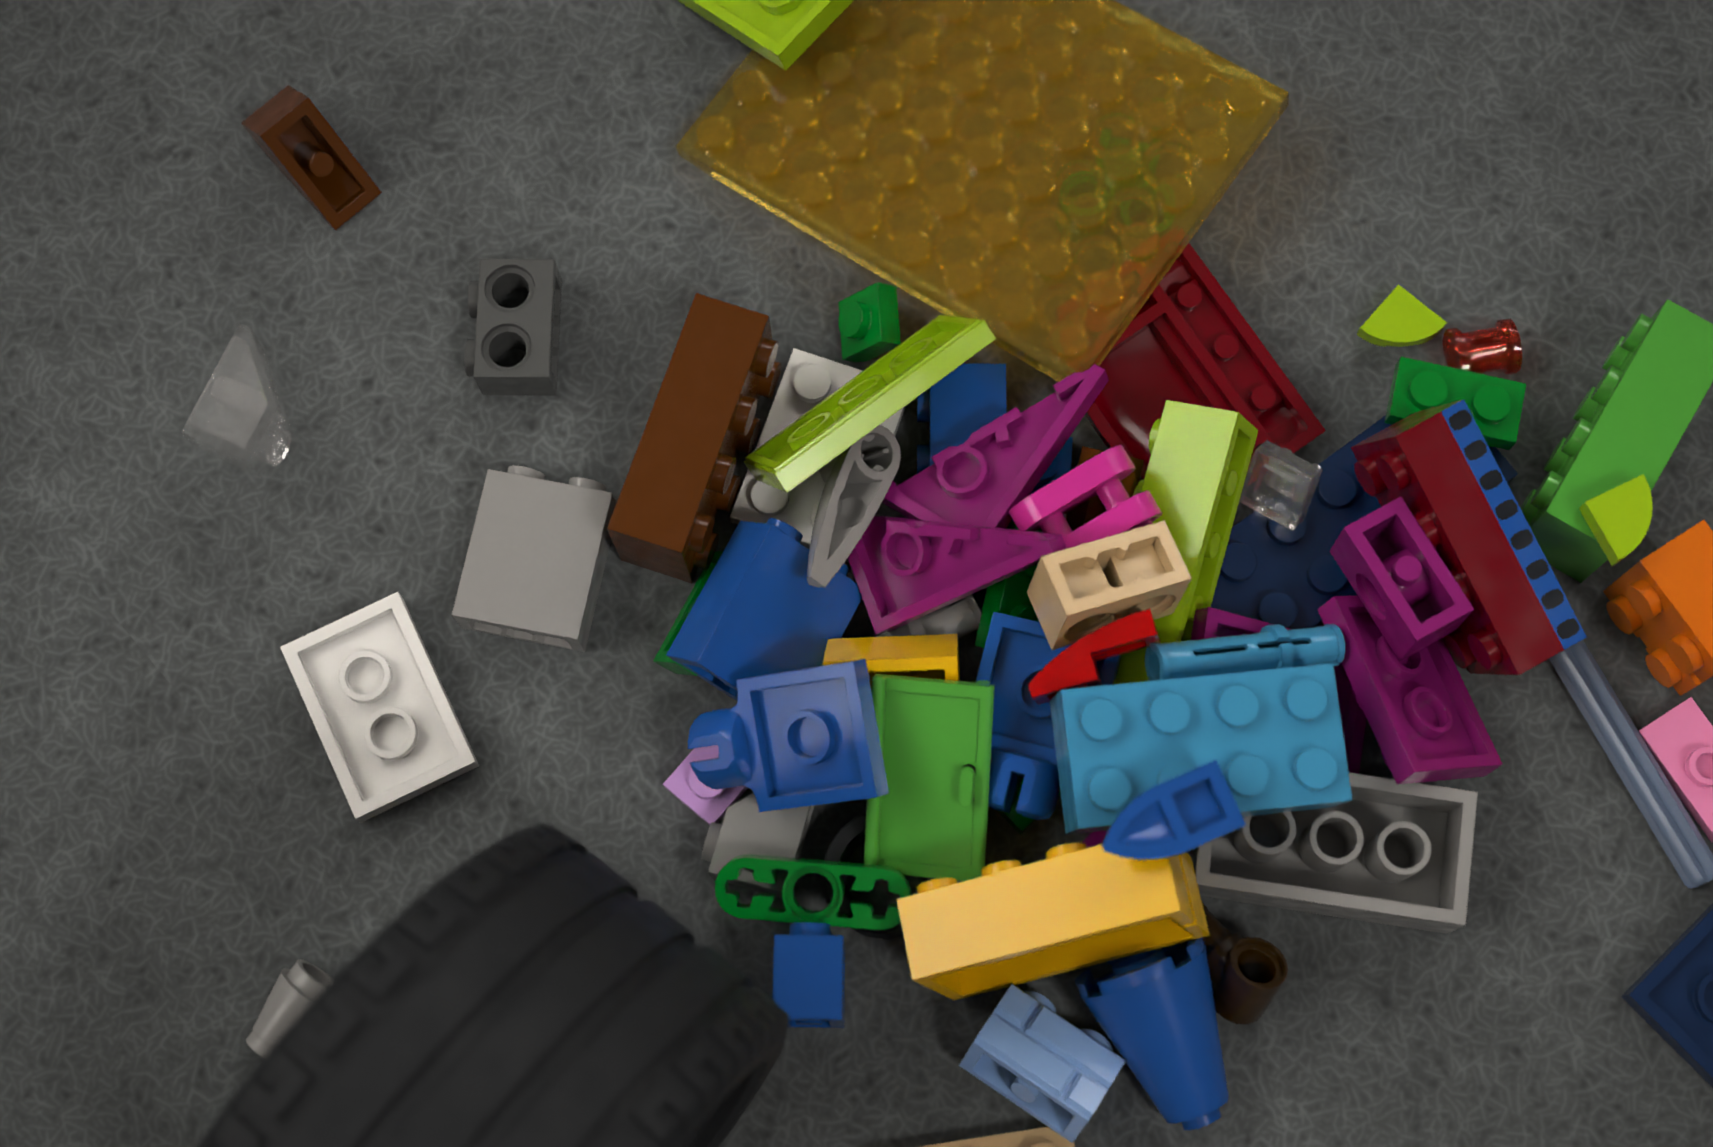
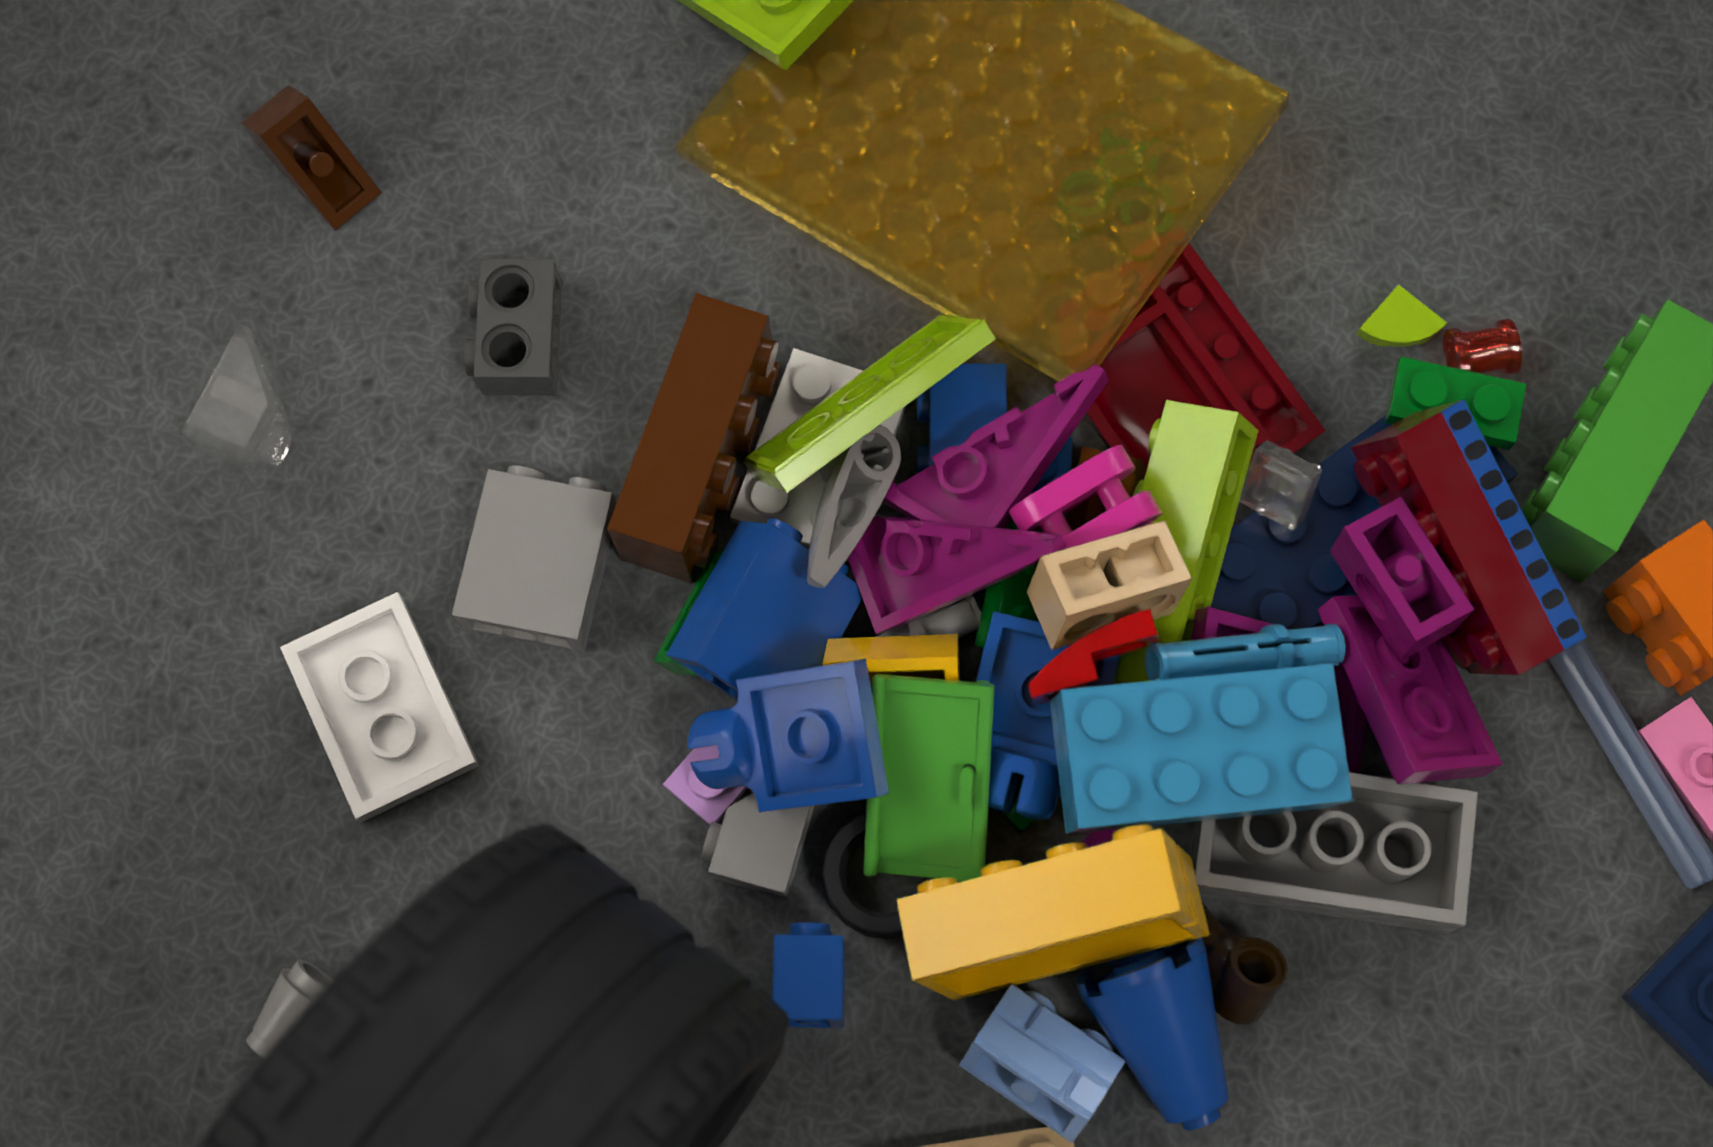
green beam [715,854,911,930] -> none
green plate [838,282,901,362] -> none
blue plate [1102,760,1246,860] -> none
lime tile [1579,474,1653,566] -> none

